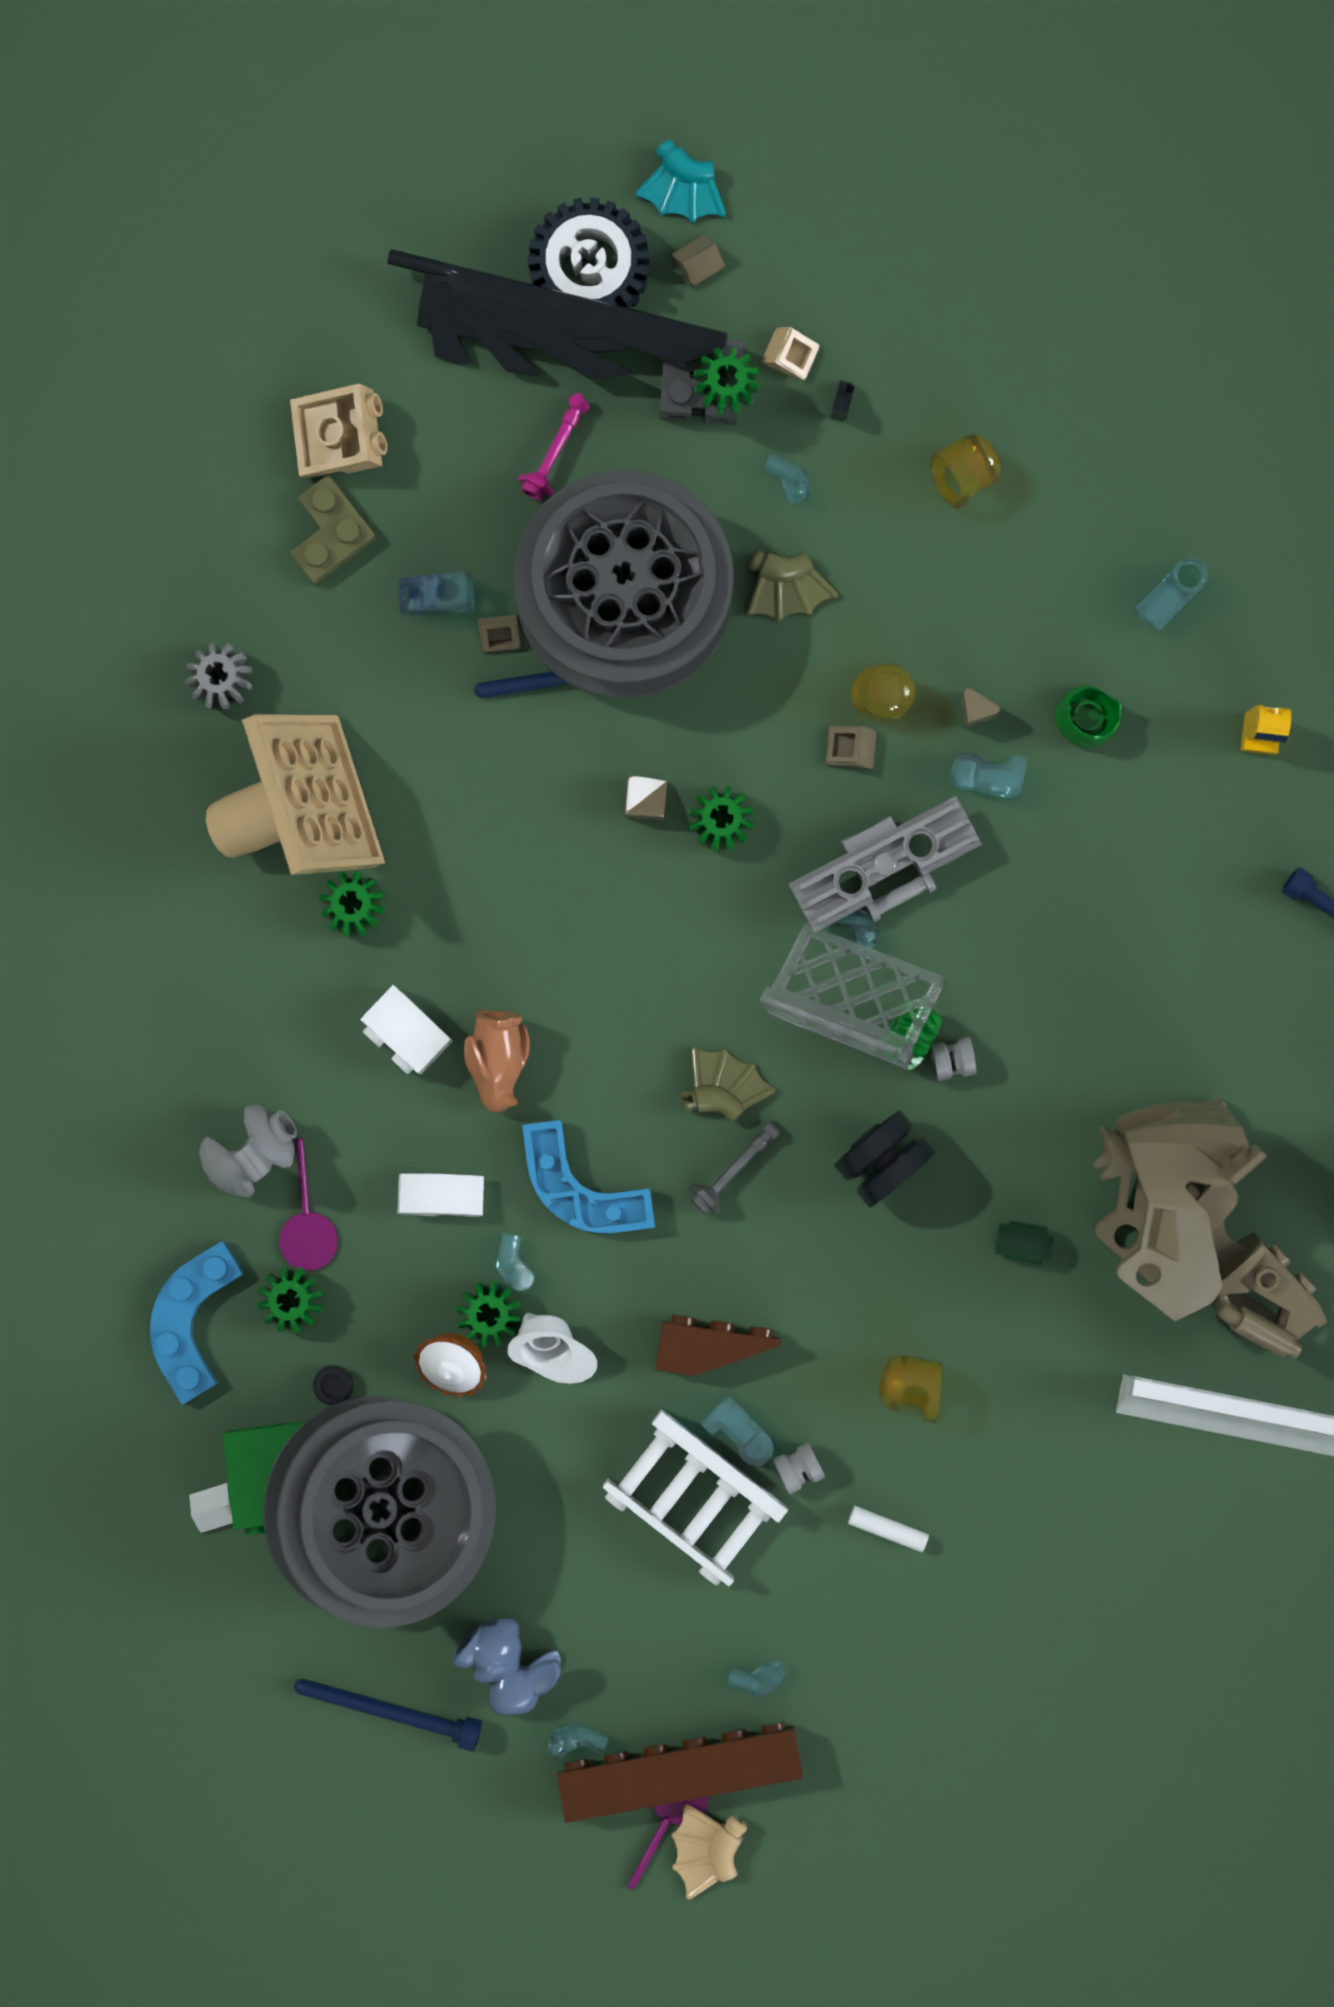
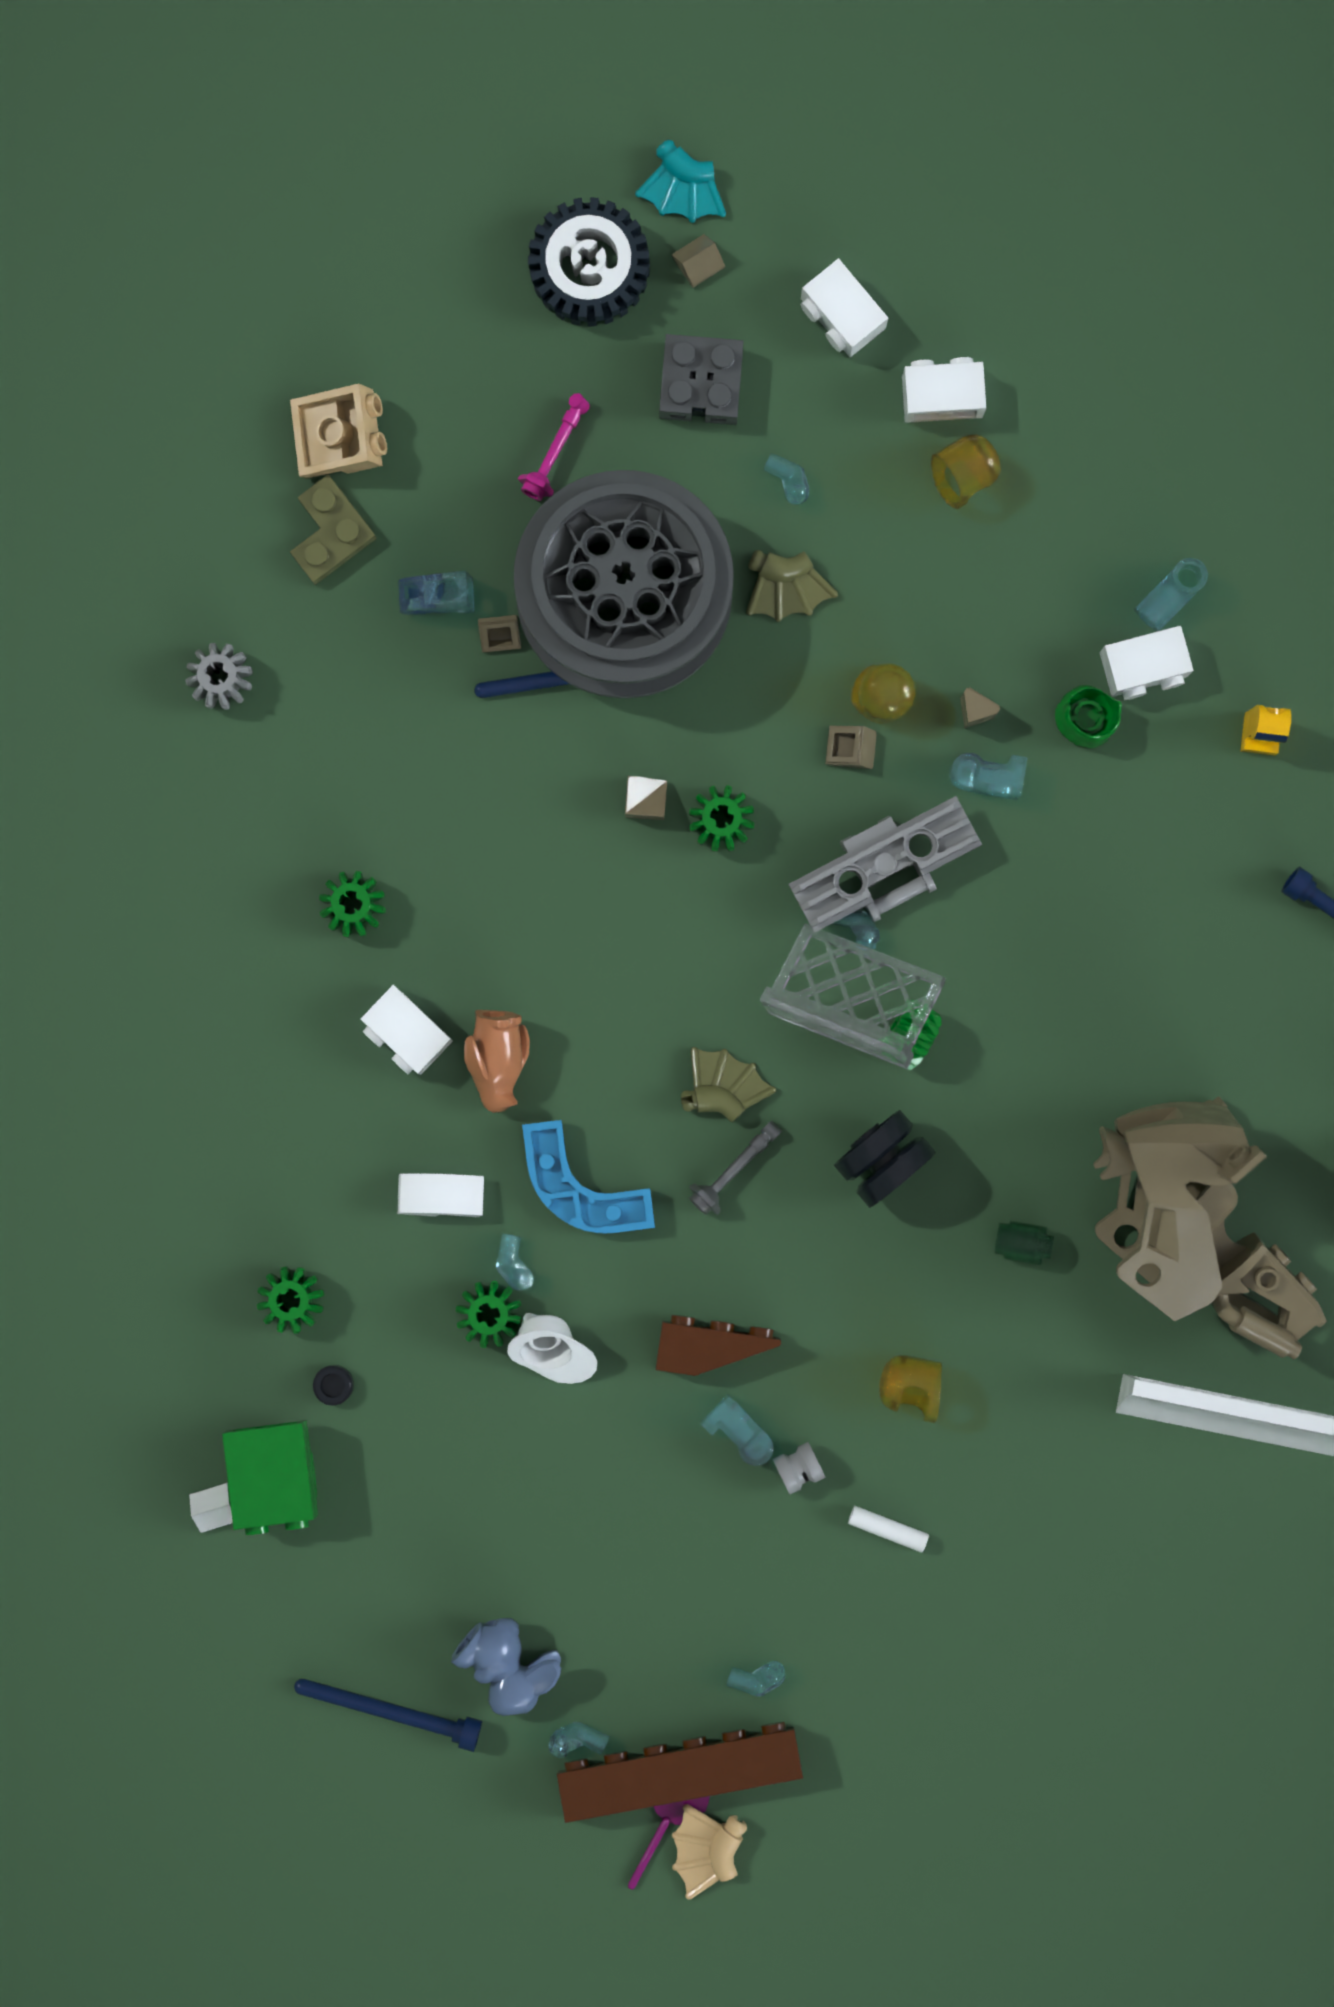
dark azure plate [150,1240,245,1405] -> none
light grey animal [199,1104,297,1198] -> none
tan piece [206,714,385,875] -> none
dark grey wheel [263,1396,496,1628] -> none
magenta piece [279,1137,338,1271] -> none
black animal [387,249,728,379] -> none
white piece [413,1333,487,1398] -> none
white fence [603,1409,788,1587] -> none
green gear [694,347,760,415] -> none
tan slope [762,327,820,381] -> none
black tile [831,380,855,422] -> none
light grey wheel [930,1037,977,1082] -> none
none -> white brick [800,258,888,357]
none -> white brick [902,357,986,423]
none -> white brick [1099,625,1194,700]

